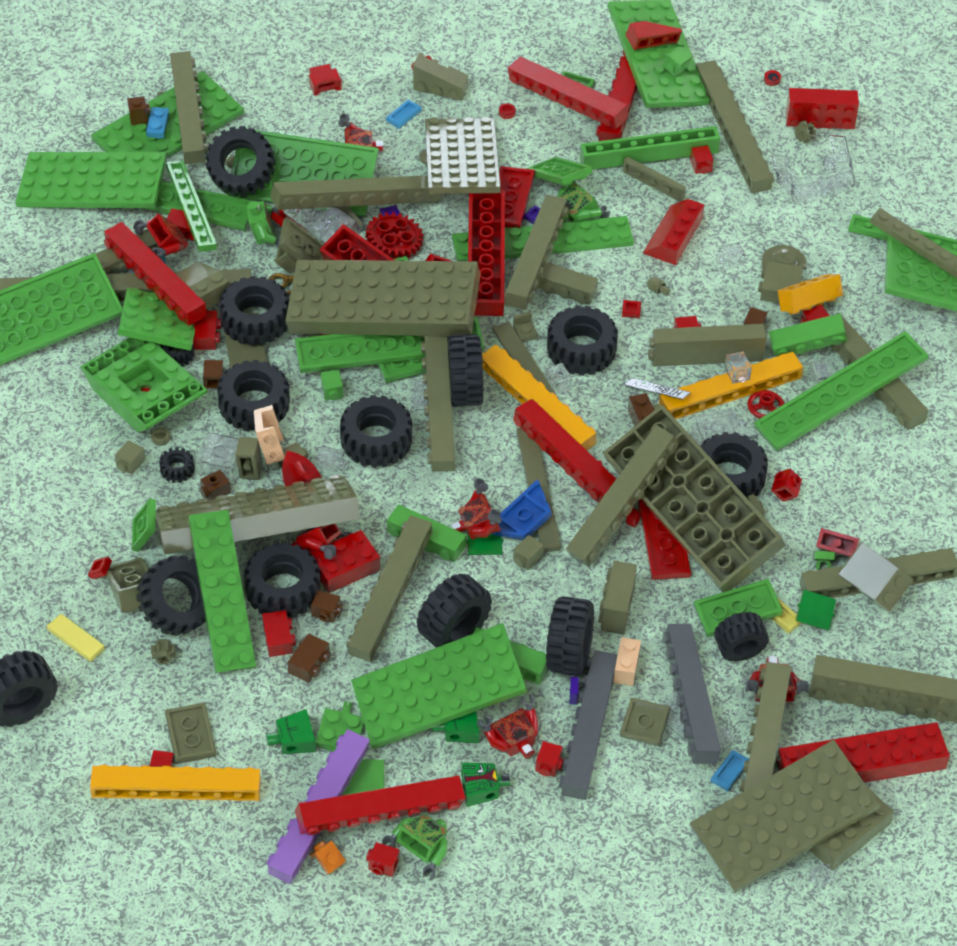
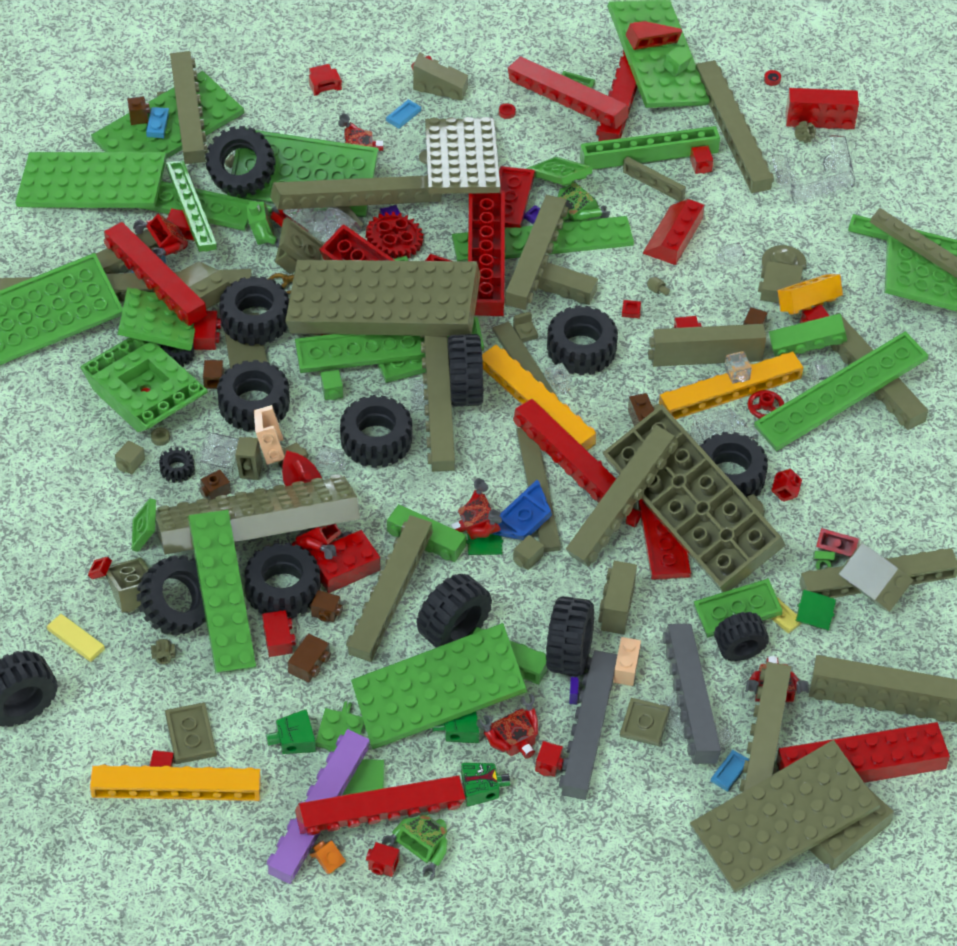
sticker [624,378,691,399] -> none

